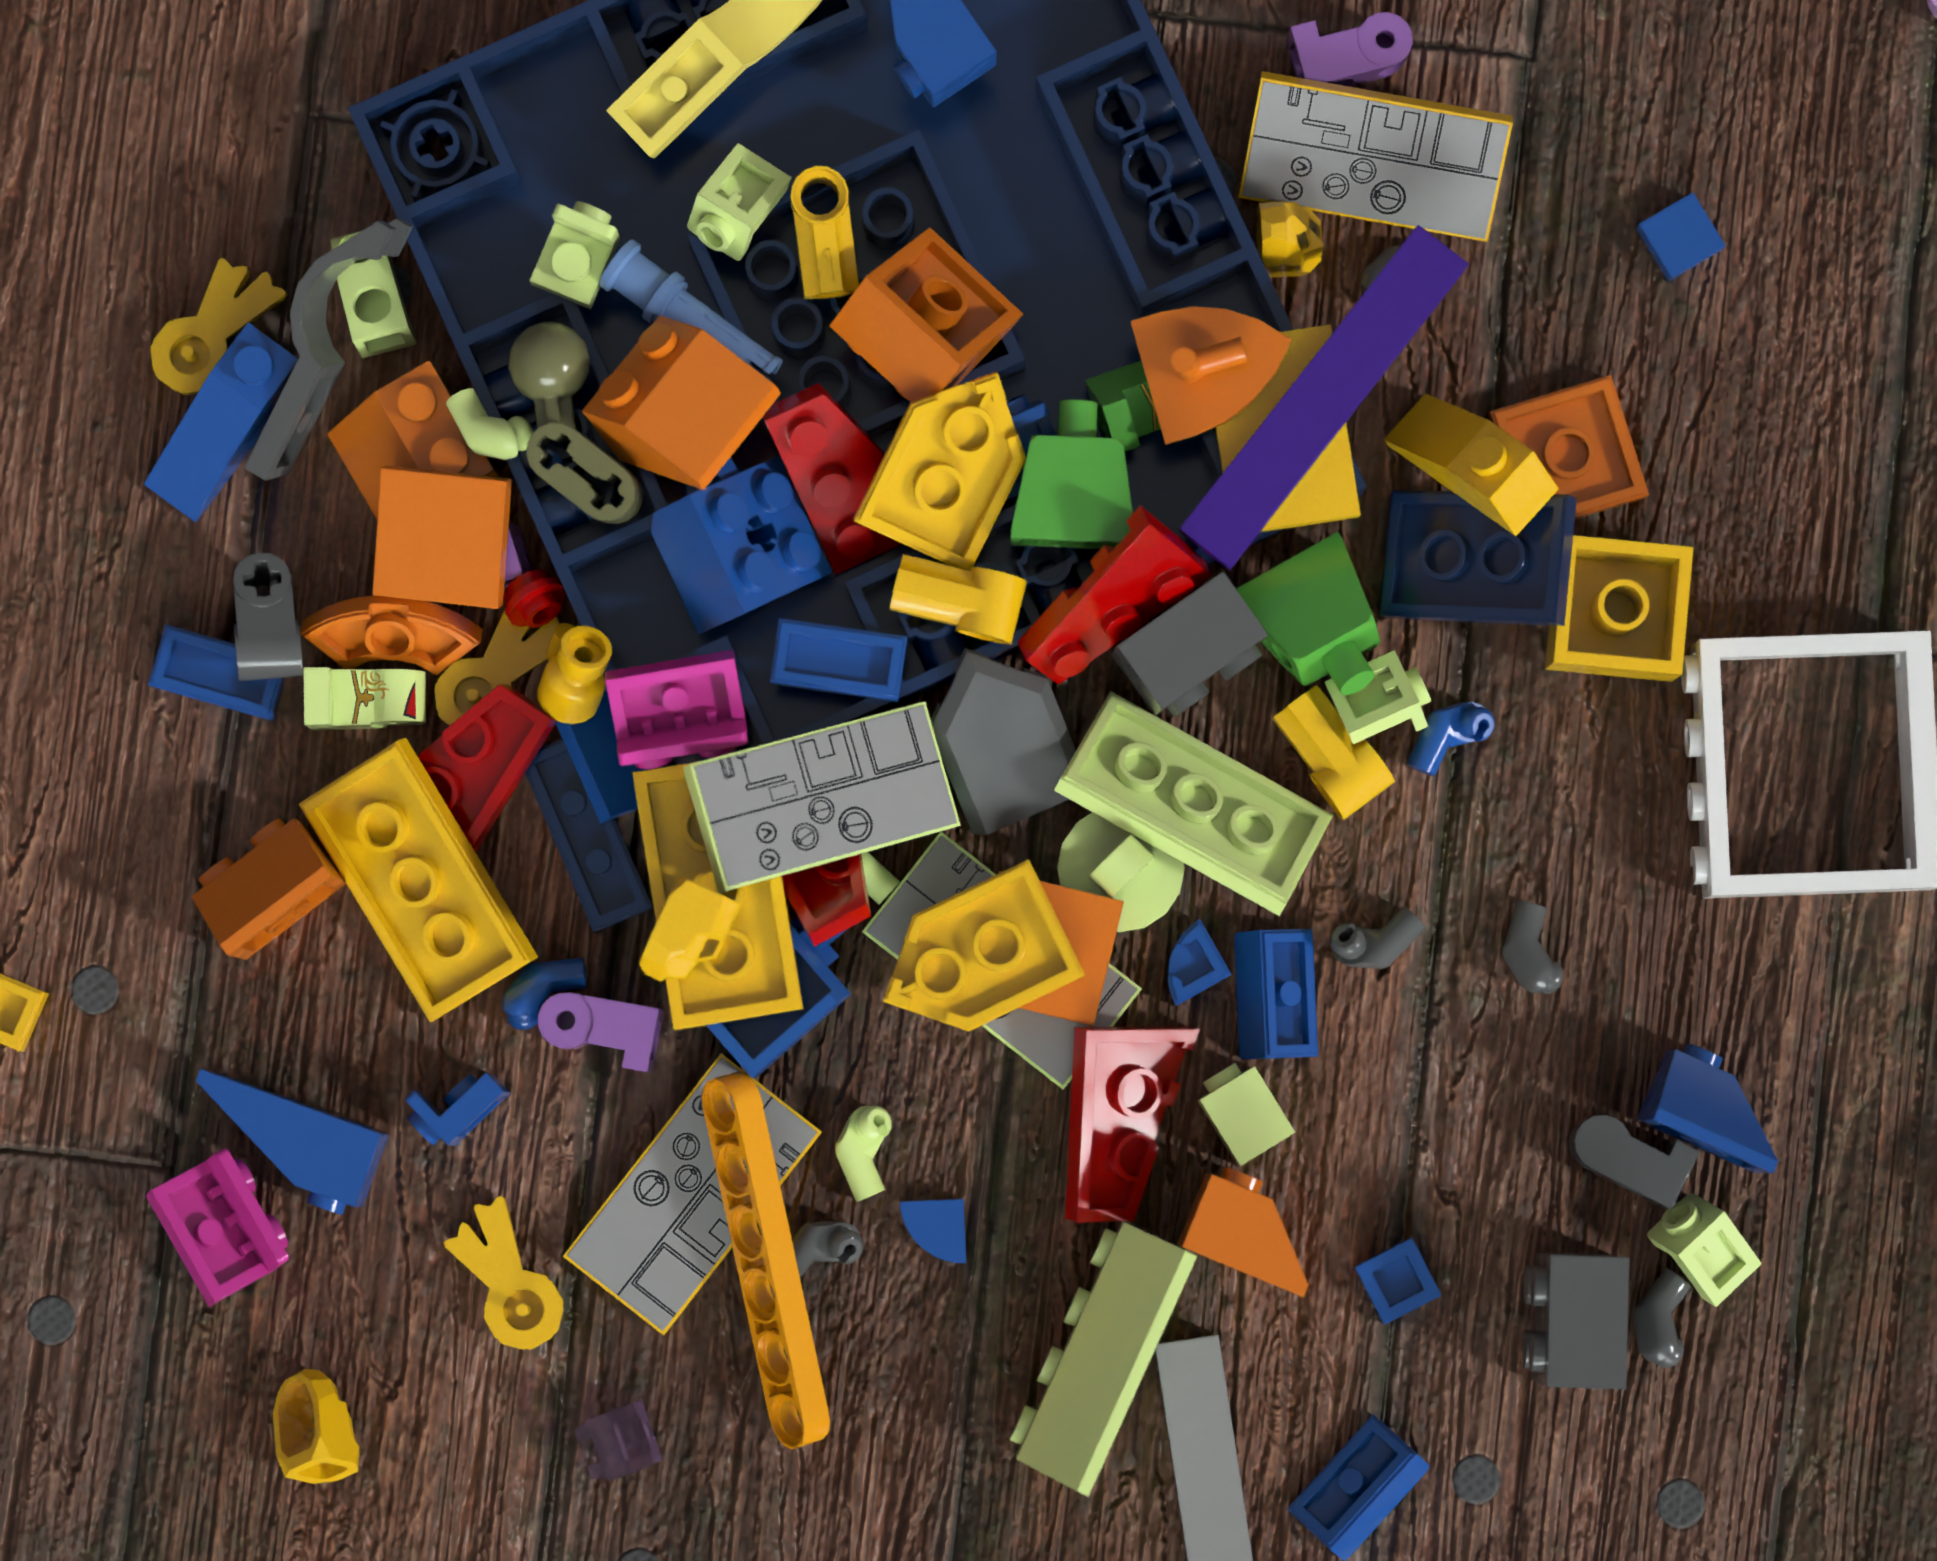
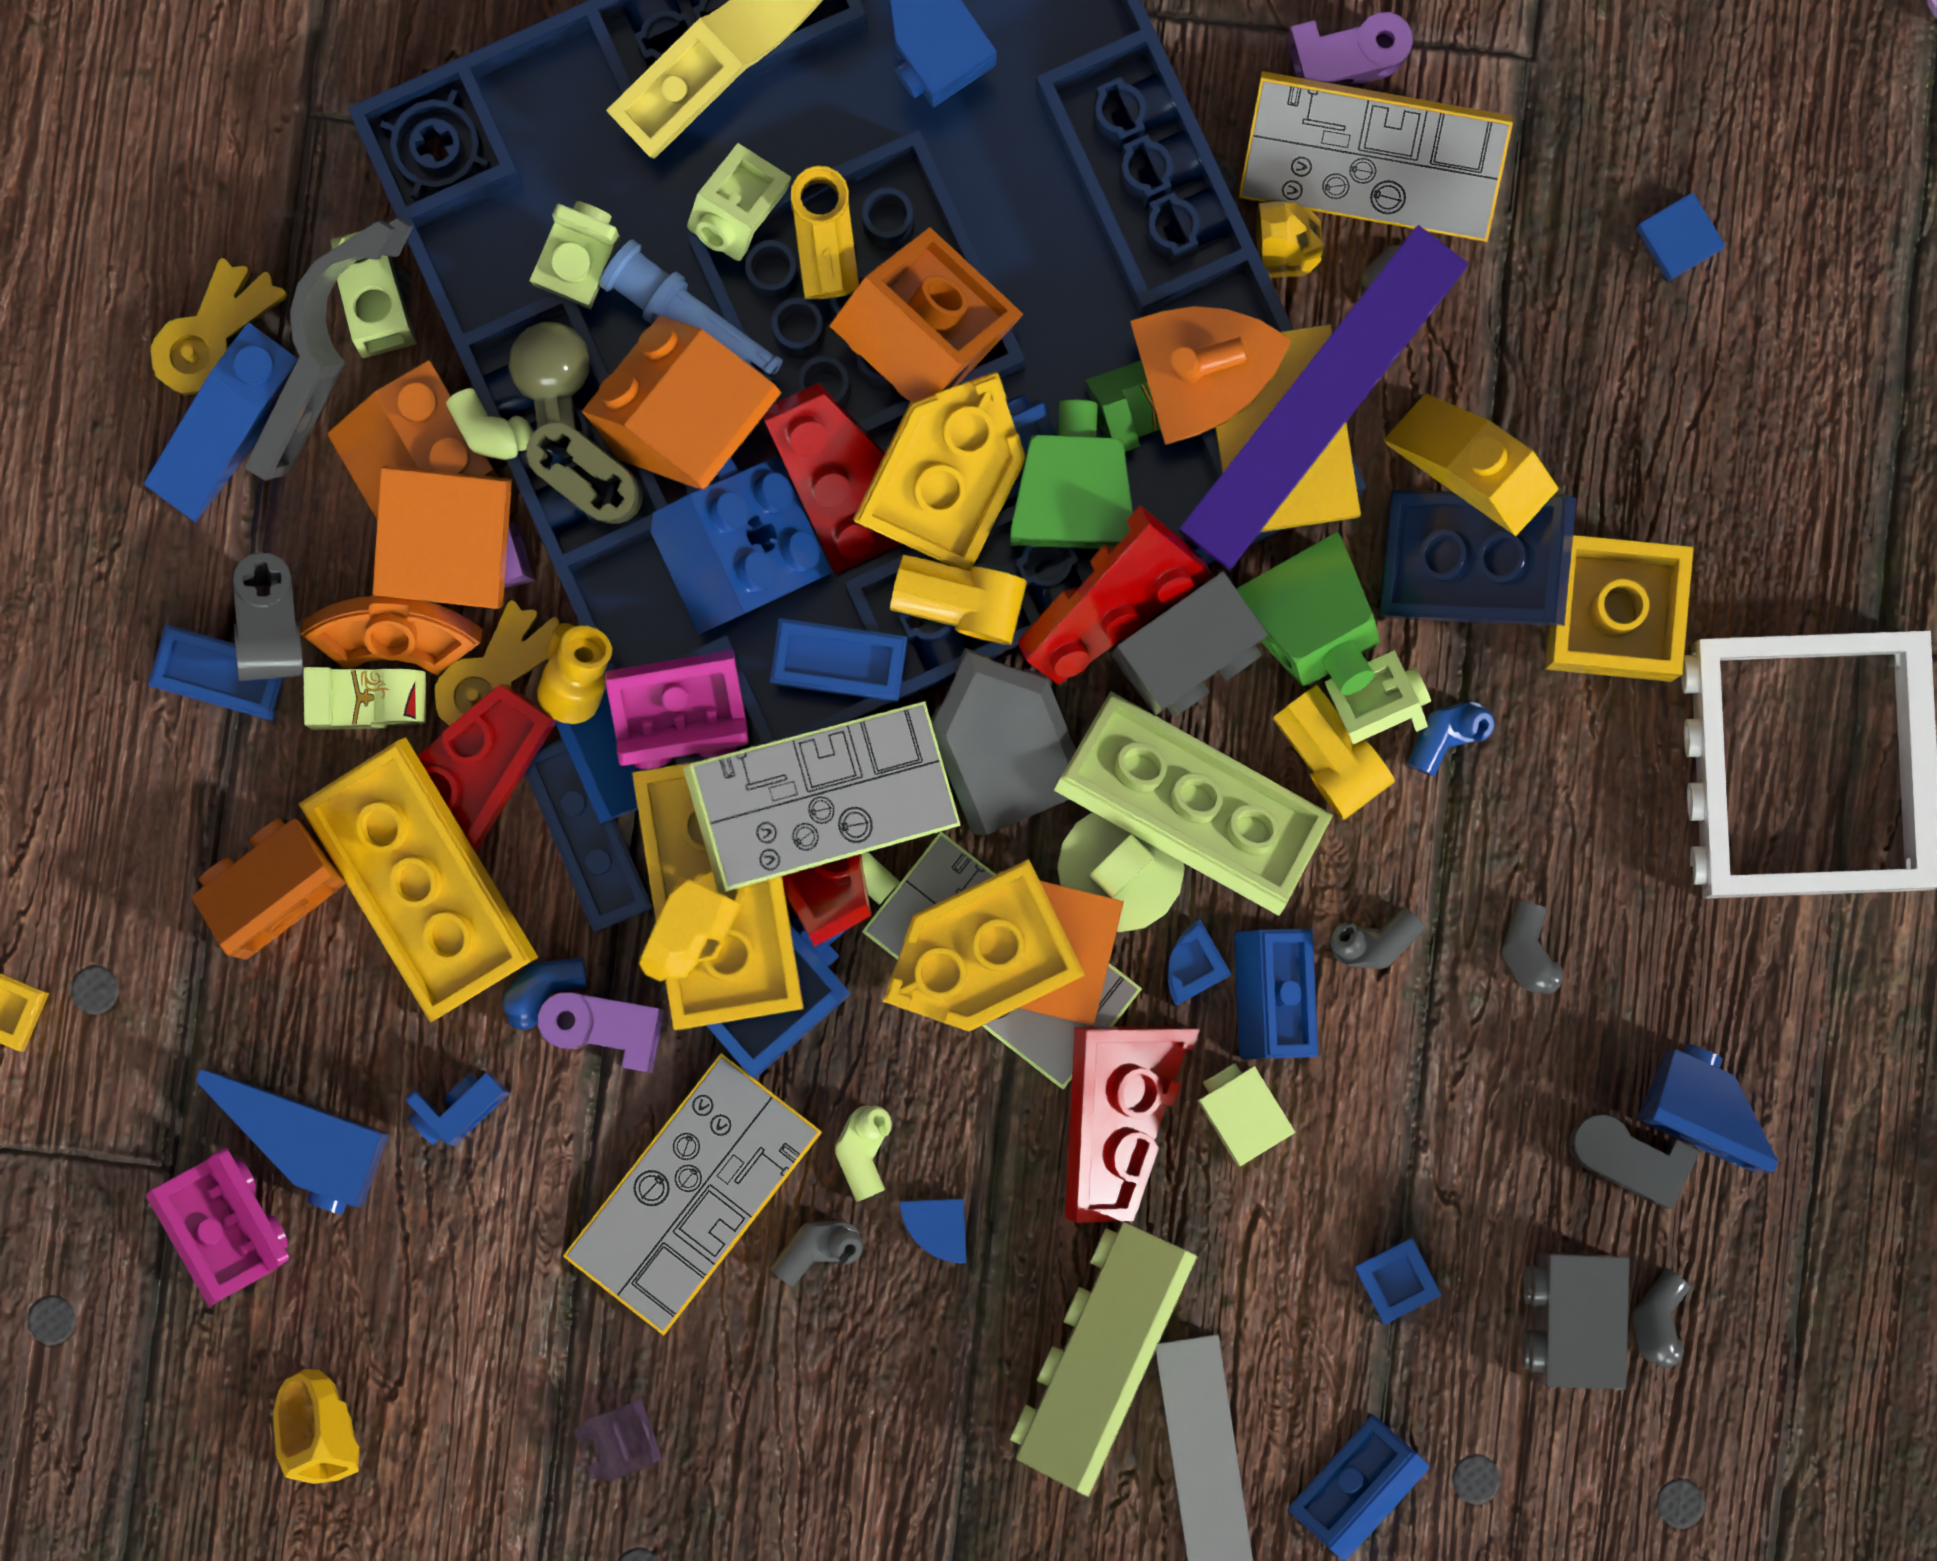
yellow piece [444,1196,564,1350] -> none
red plate [504,569,566,628] -> none
light orange beam [702,1071,830,1450] -> none
orange slope [1177,1167,1308,1297] -> none
orange tile [1488,375,1649,519] -> none
yellowish green bracket [1647,1193,1762,1307] -> none

